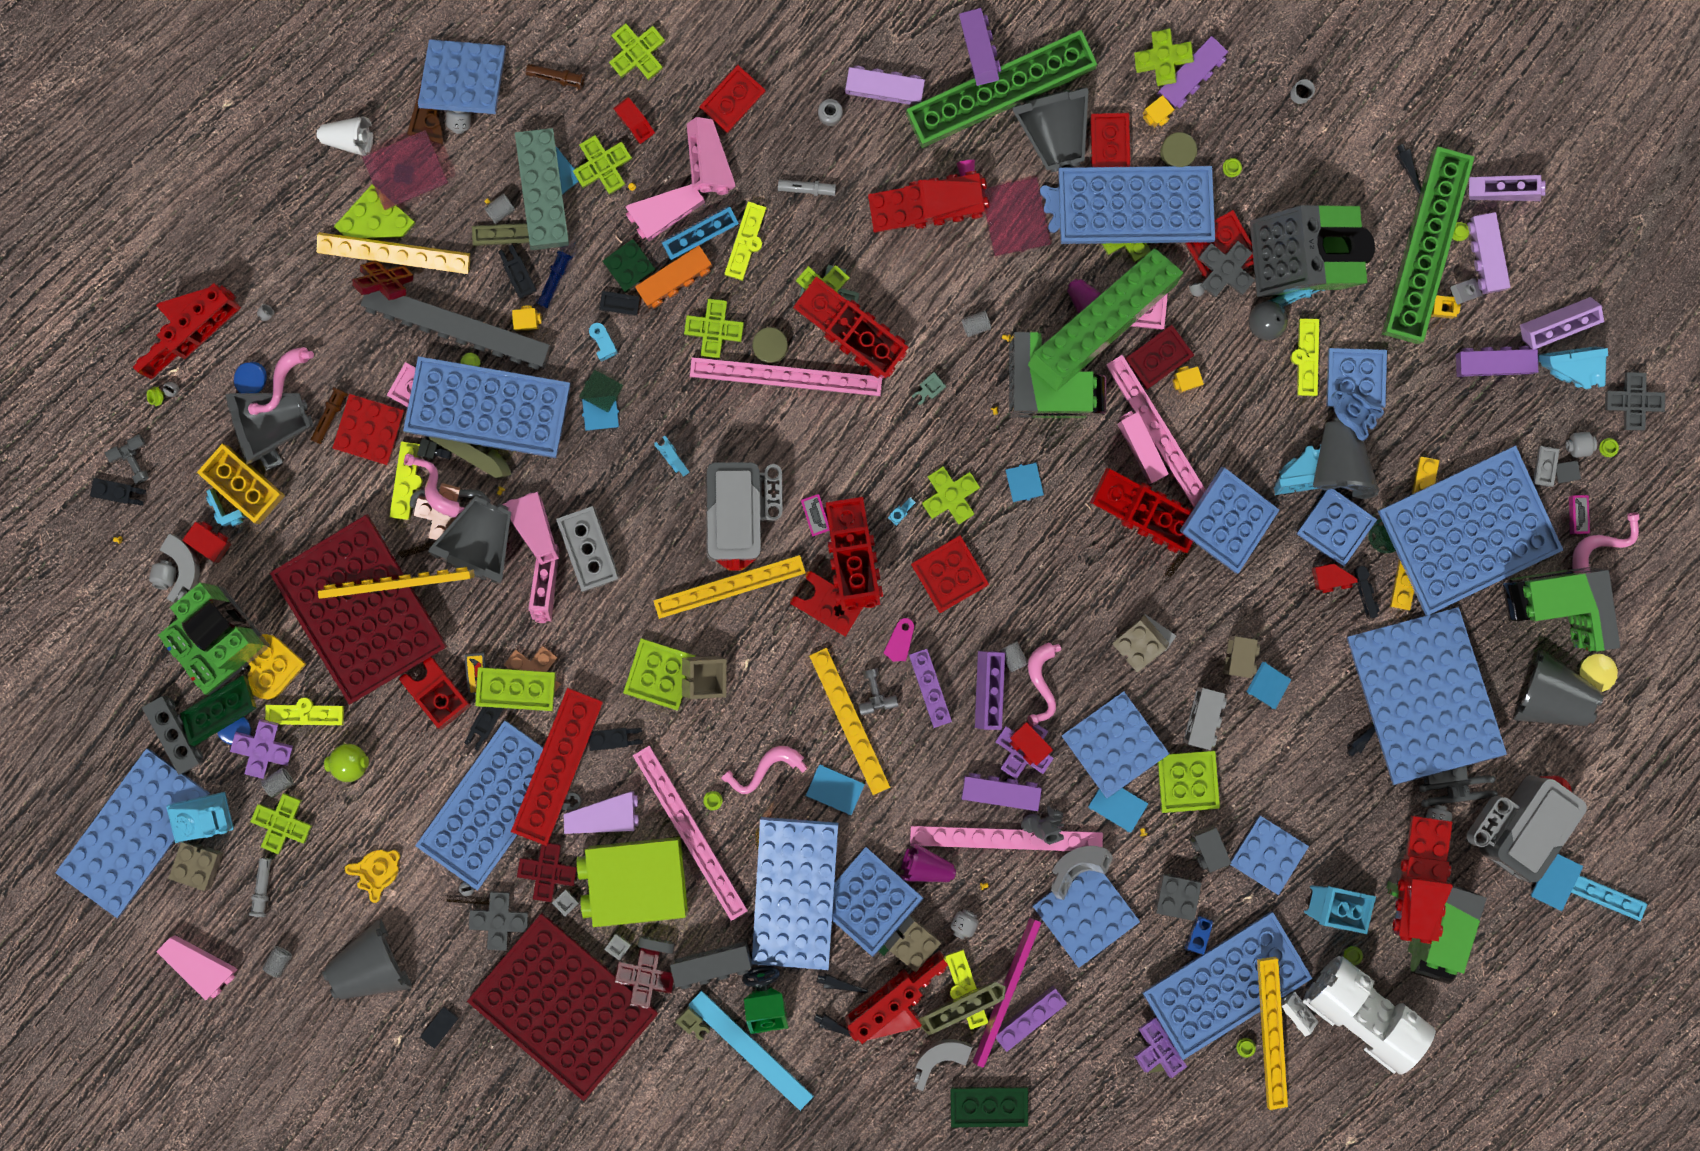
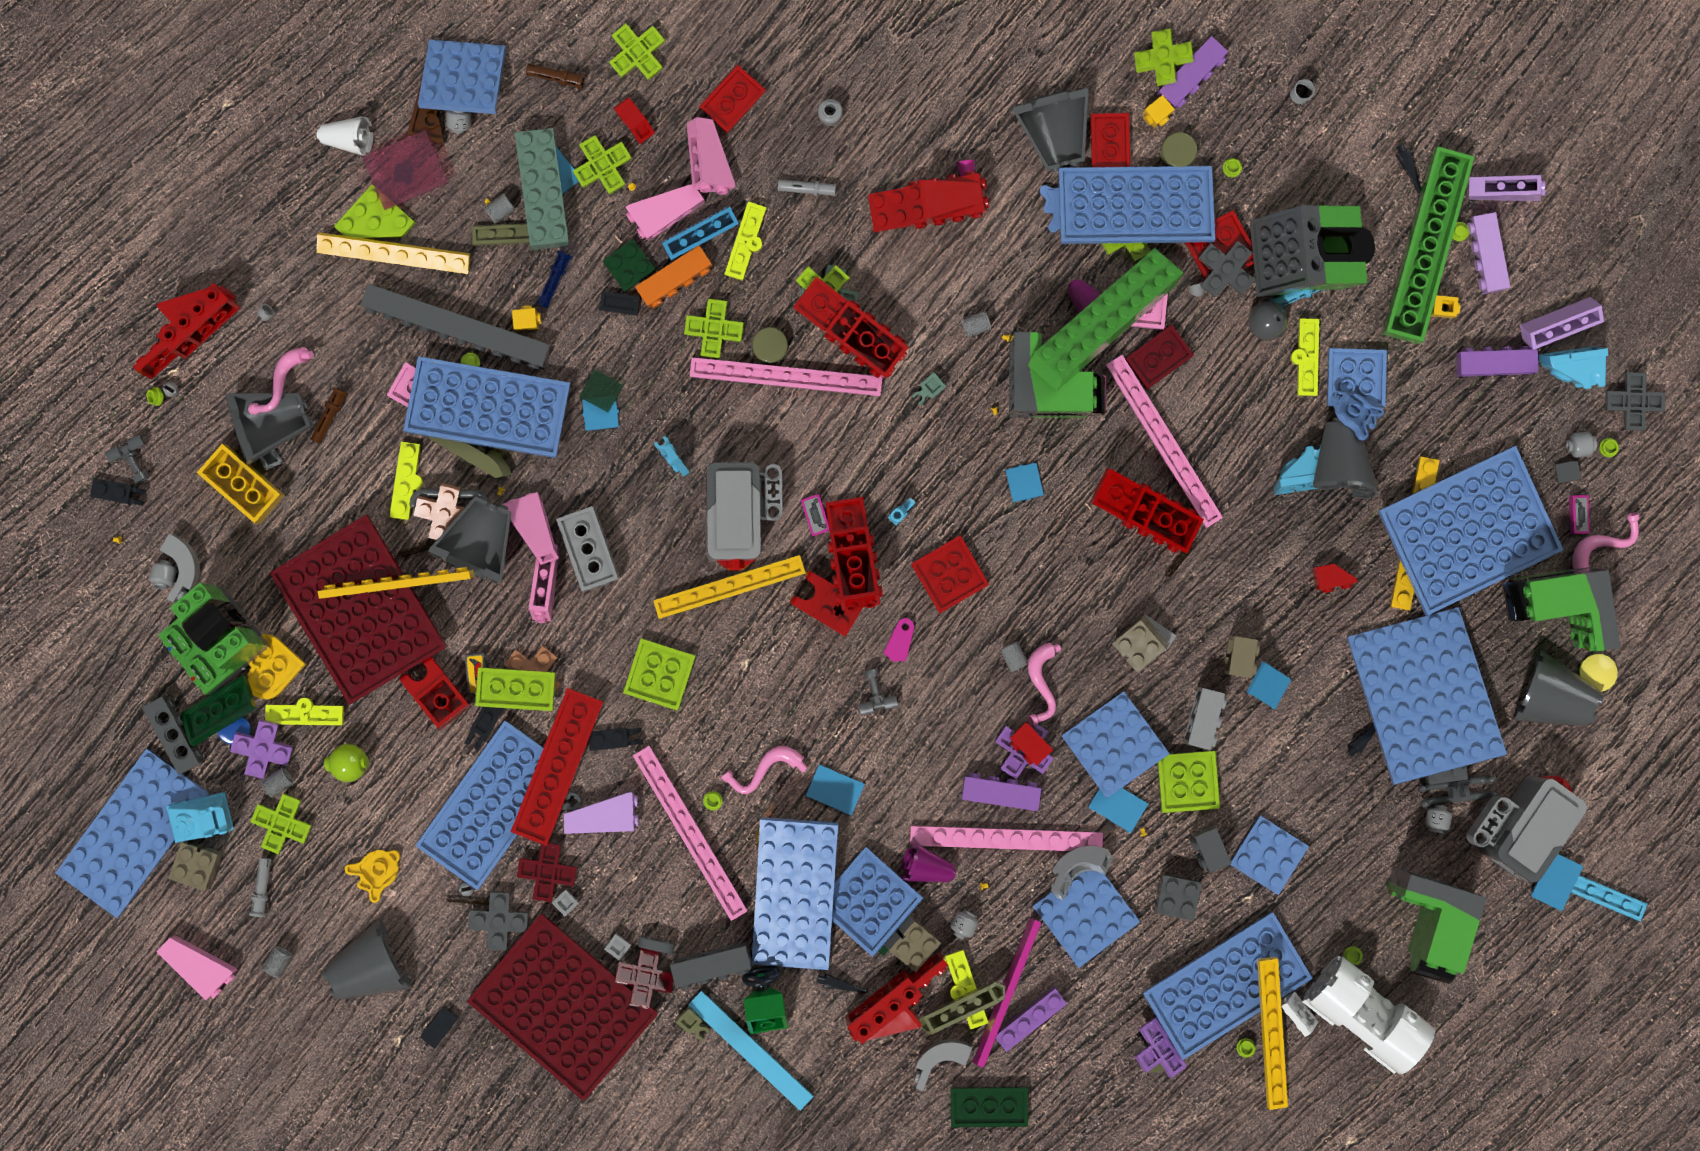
red brick [182,521,232,563] -> none
medium azure bracket [206,489,247,526] -> none
blue piece [234,362,267,393] -> none
red plate [332,394,405,466] -> none
dark red plate [352,261,413,300] -> none
bright pink animal [404,454,464,518] -> none
pearl dark grey piece [417,438,452,460] -> none
black hinge [498,244,537,300] -> none
lime brick [577,837,688,927] -> none
medium azure leg [589,323,619,362] -> none
dark tan piece [682,656,727,699] -> none
yellow plate [809,648,890,795] -> none
black piece [813,1013,851,1037] -> none
lavender brick [845,66,925,105] -> none
bright green brick [906,30,1097,148] -> none
medium lavender piece [909,648,952,728] -> none
lime plate [922,466,980,525] -> none
medium lavender brick [959,8,1001,86] -> none
medium lavender brick [975,651,1005,730] -> none
clear pink piece [985,177,1051,256] -> none
dark grey animal [1021,806,1064,845] -> none
bright pink slope [1117,411,1169,484] -> none
yellow brick [1172,366,1204,393] -> none
medium blue plate [1180,467,1279,574] -> none
blue leg [1184,916,1213,955] -> none
medium blue plate [1296,489,1377,567] -> none
medium azure piece [1304,885,1376,934] -> none
black hinge [1354,565,1379,619] -> none
clear green wheel [1368,519,1396,554] -> none
red wedge [1392,816,1453,944] -> none
light grey plate [1450,278,1482,305] -> none
light grey plate [1533,446,1560,487] -> none

